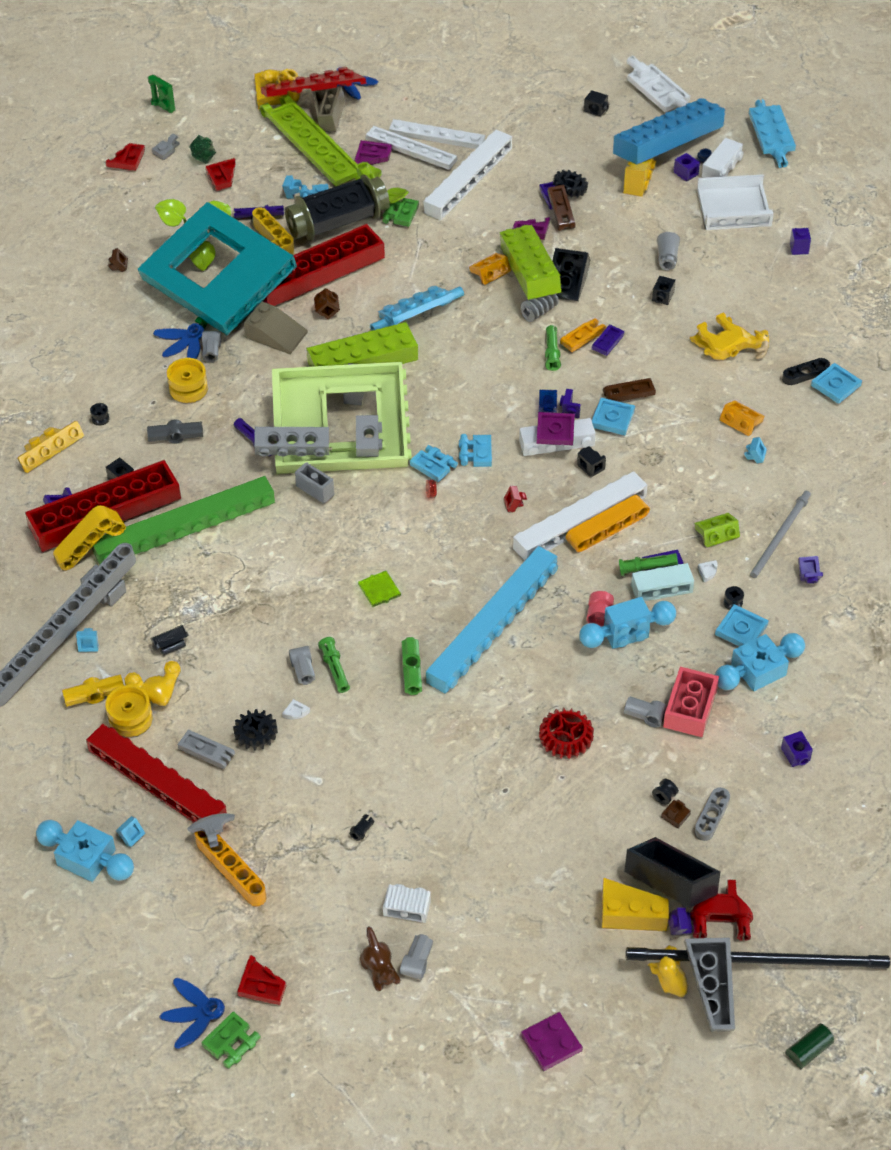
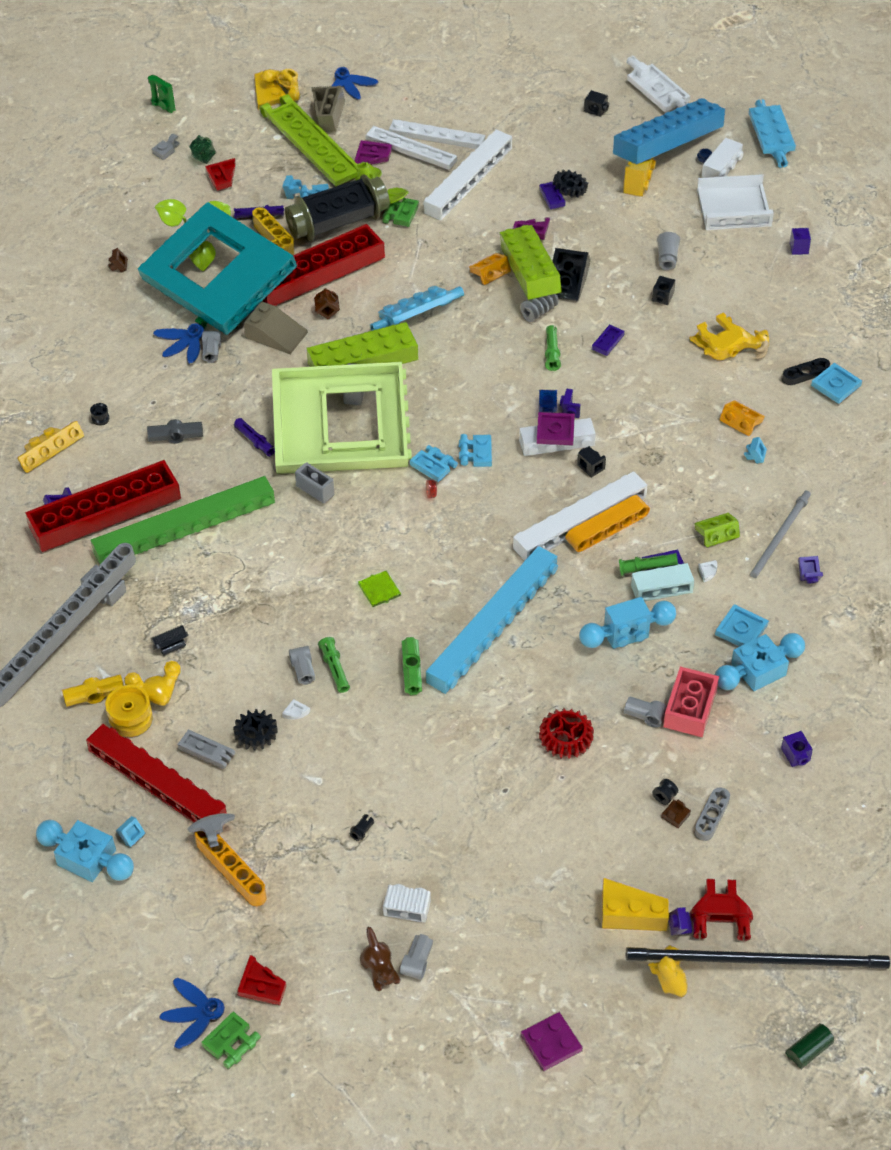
yellow beam [53,505,126,571] -> none
medium azure tile [76,628,99,652] -> none
red wing [106,143,145,171] -> none
black brick [106,457,134,480] -> none
yellow wheel [167,358,208,403] -> none
light grey brick [254,427,329,457] -> none
red wing [261,67,366,97] -> none
light grey brick [356,415,382,457] -> none
red tile [504,485,527,512] -> none
reddish brown plate [547,185,575,231] -> none
light orange hinge [560,318,606,352] -> none
coral wheel [587,591,614,627] -> none
medium azure plate [592,398,635,436] -> none
reddish brown plate [602,378,656,402] -> none
black piece [624,837,721,908] -> none
dark purple brick [673,153,700,182] -> none
light grey wedge [684,938,735,1032] -> none
black wheel [724,586,744,610] -> none

